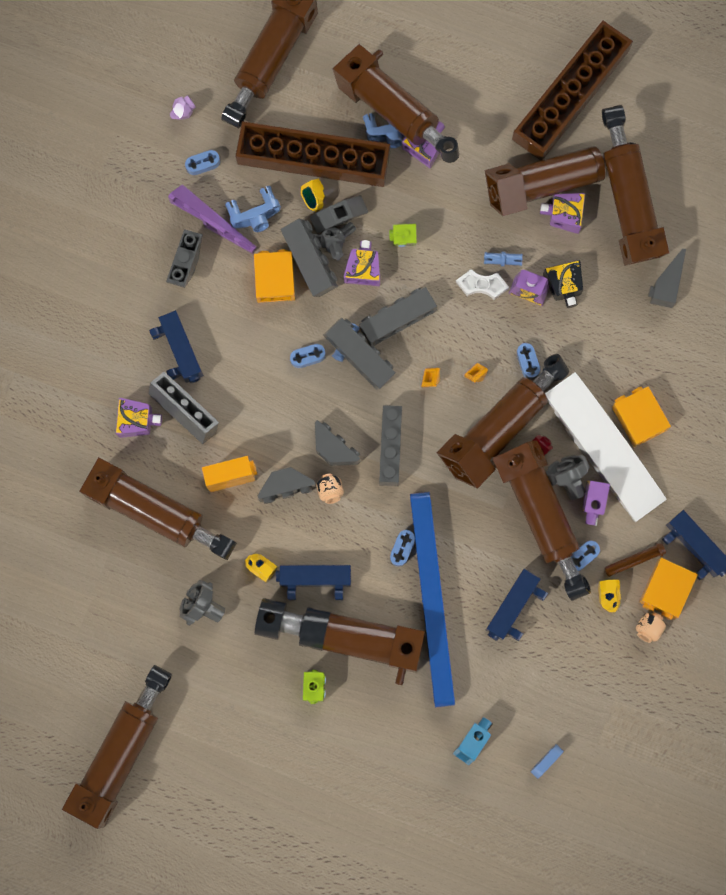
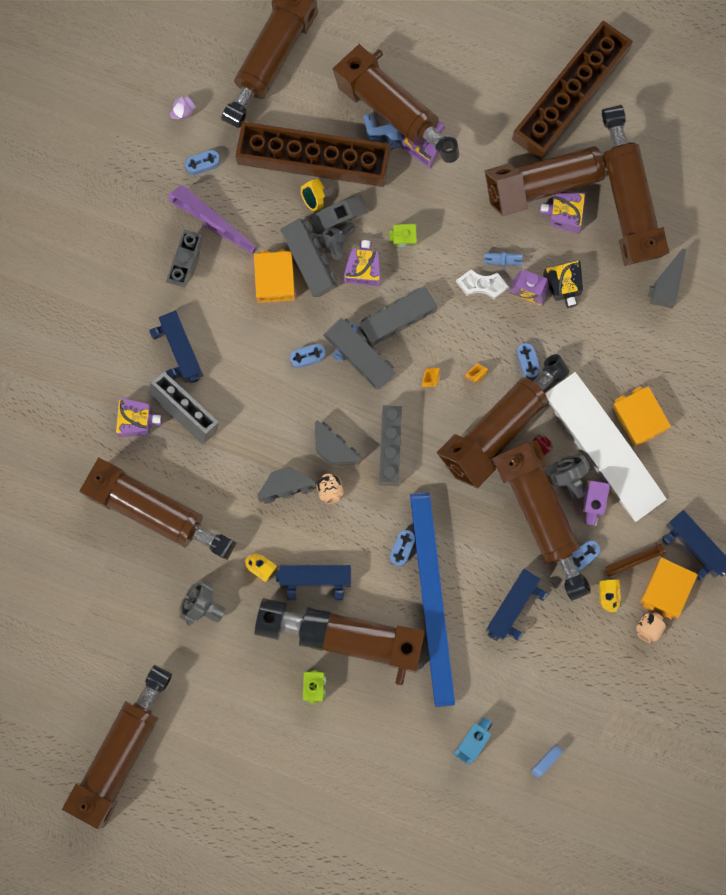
light orange brick [202,456,258,492] -> none
medium blue connector [225,186,281,232] -> none

